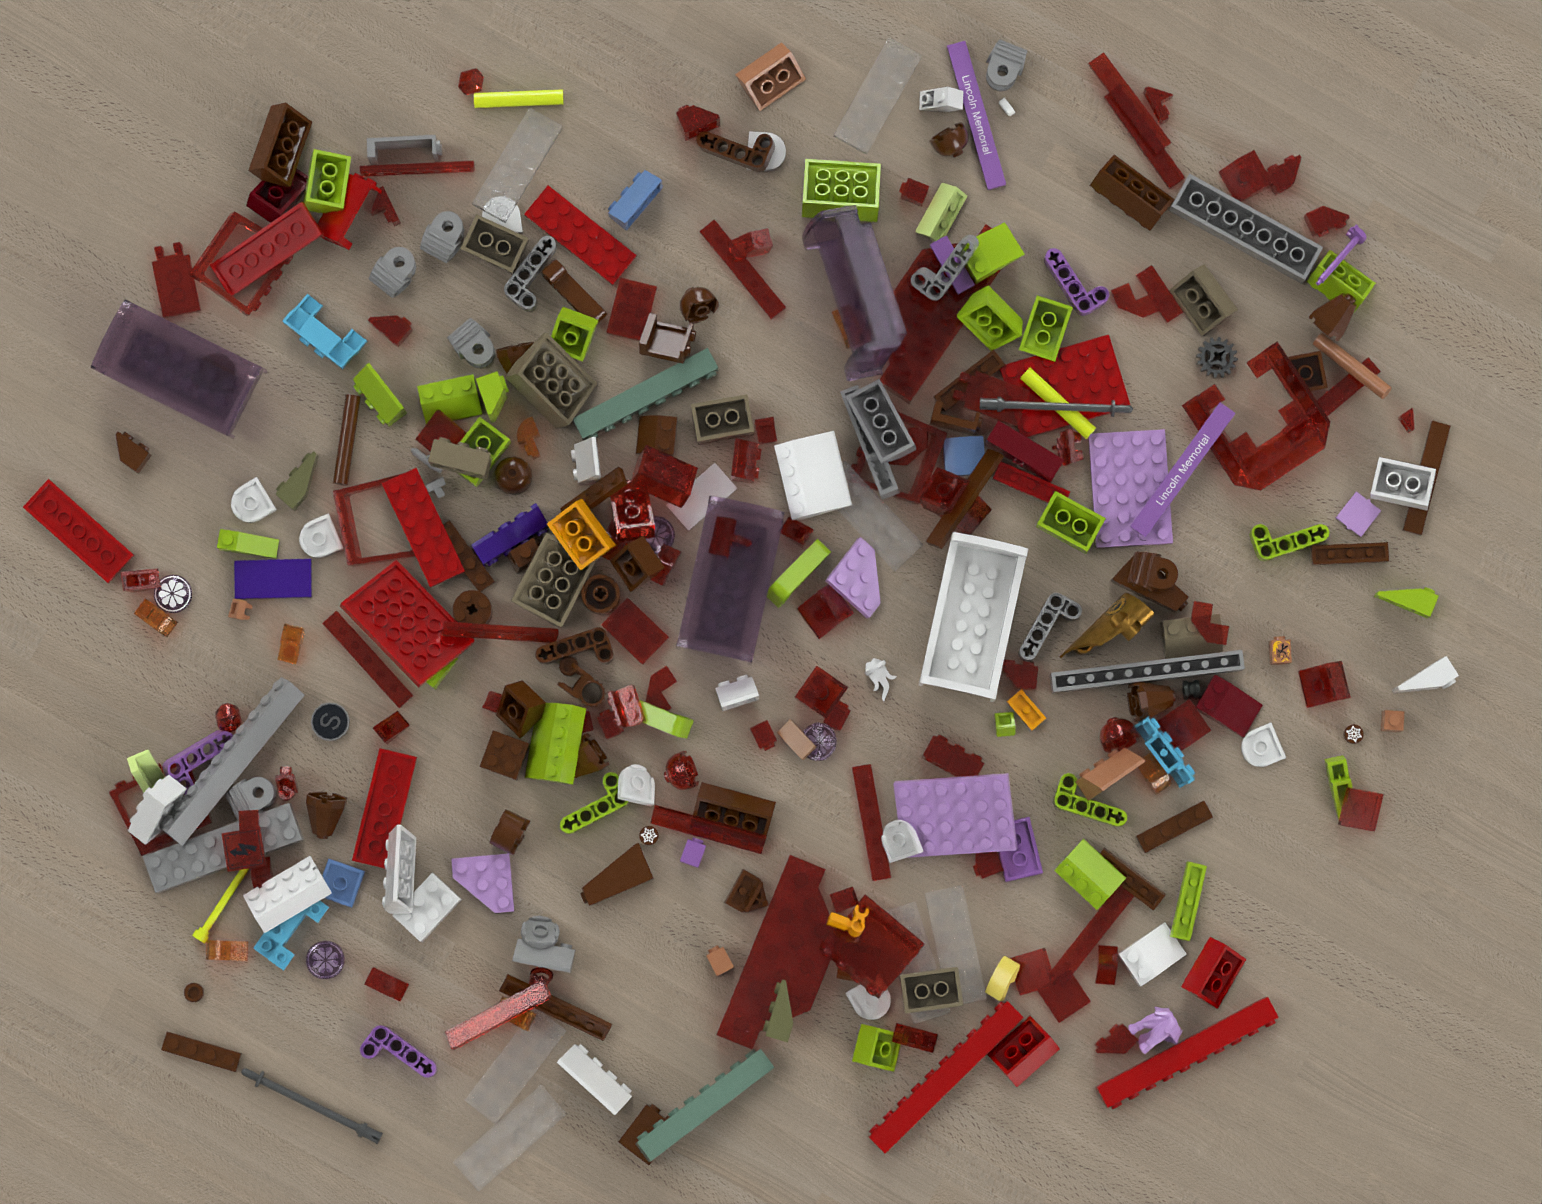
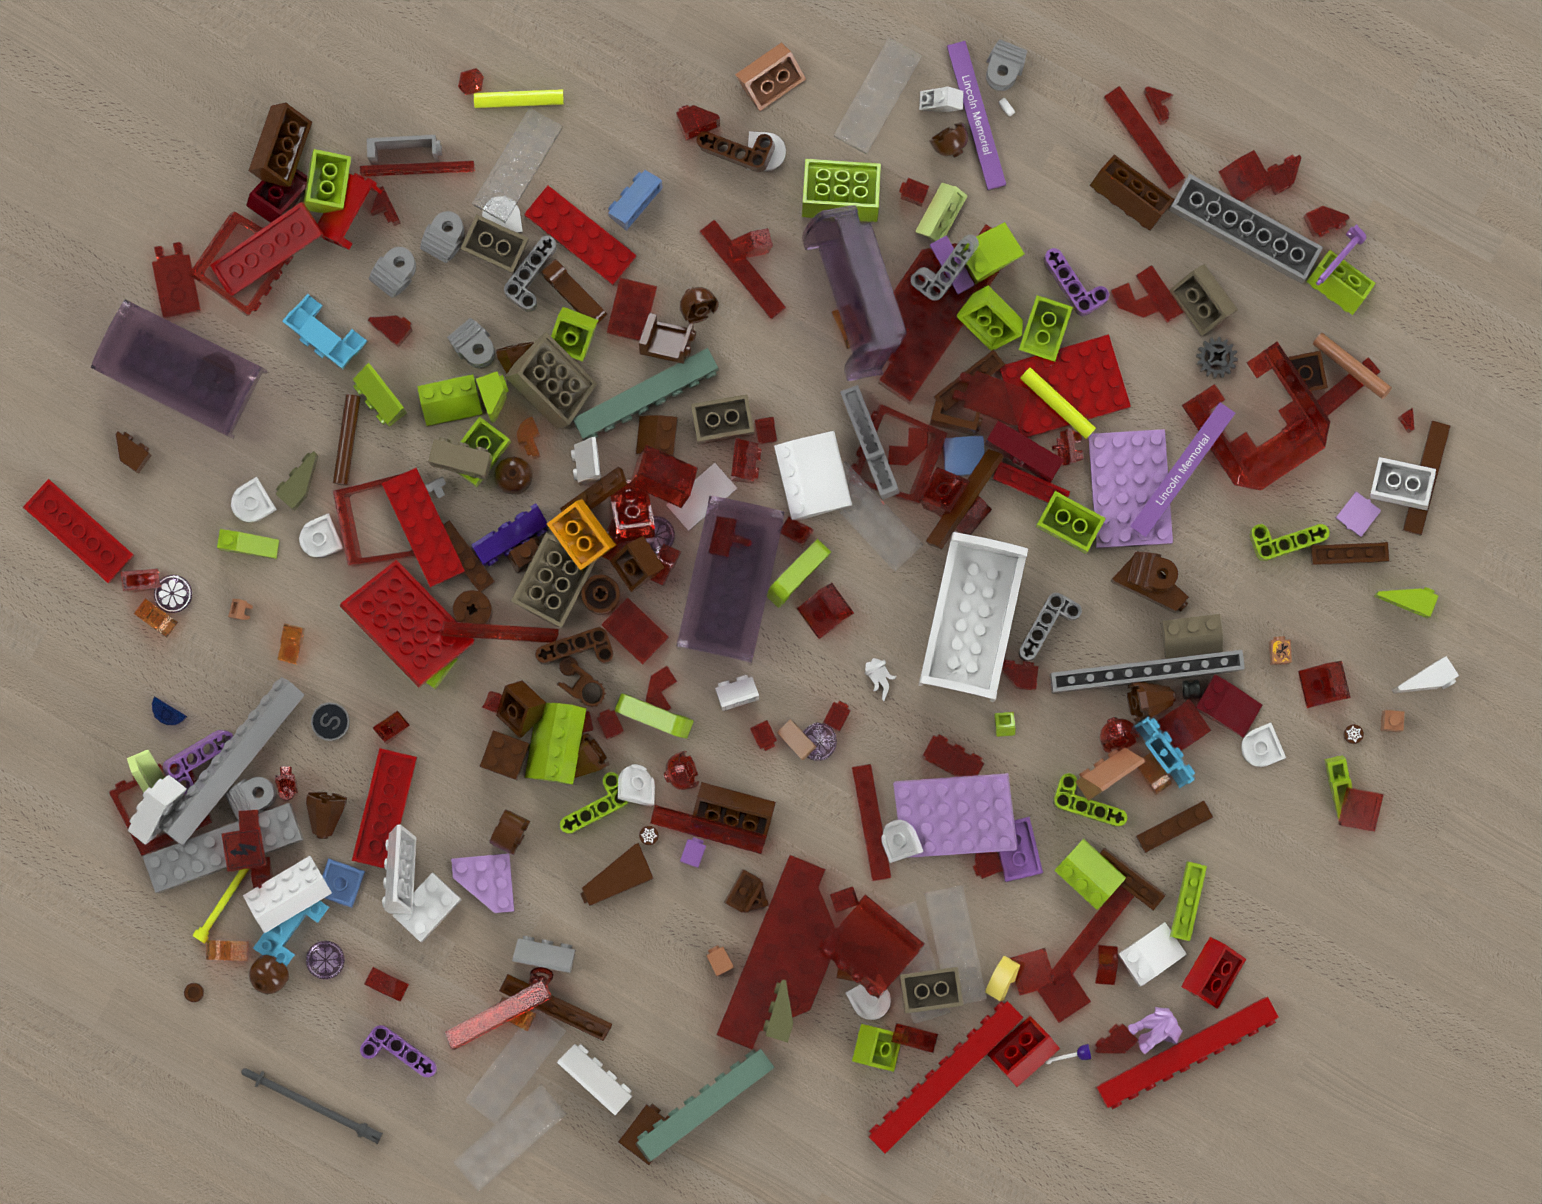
reddish brown plate [161,1031,242,1072] -> none
clear red head [215,703,242,732] -> none
dark purple tile [234,559,312,599] -> none
clear red tile [322,611,414,709] -> none
light grey piece [411,448,443,473] -> none
clear red tile [415,410,467,452] -> none
light grey tile [521,916,560,949] -> none
clear red bracket [607,684,646,729] -> none
clear red slope [795,666,848,719] -> none
lavender plate [825,537,881,618] -> none
light orange bar [827,905,869,937] -> none
light grey slope [846,379,917,464] -> none
dark grey bar [980,397,1133,417] -> none
light orange plate [1007,689,1046,731] -> none
pearl gold panel [1059,593,1155,658] -> none
clear red tile [1088,52,1172,155] -> none
clear red tile [1190,601,1229,646] -> none
reddish brown cone [1309,293,1357,342] -> none
none -> clear blue plate [152,696,188,726]
none -> reddish brown cylinder [249,955,289,995]
none -> hinge [1045,1044,1092,1064]

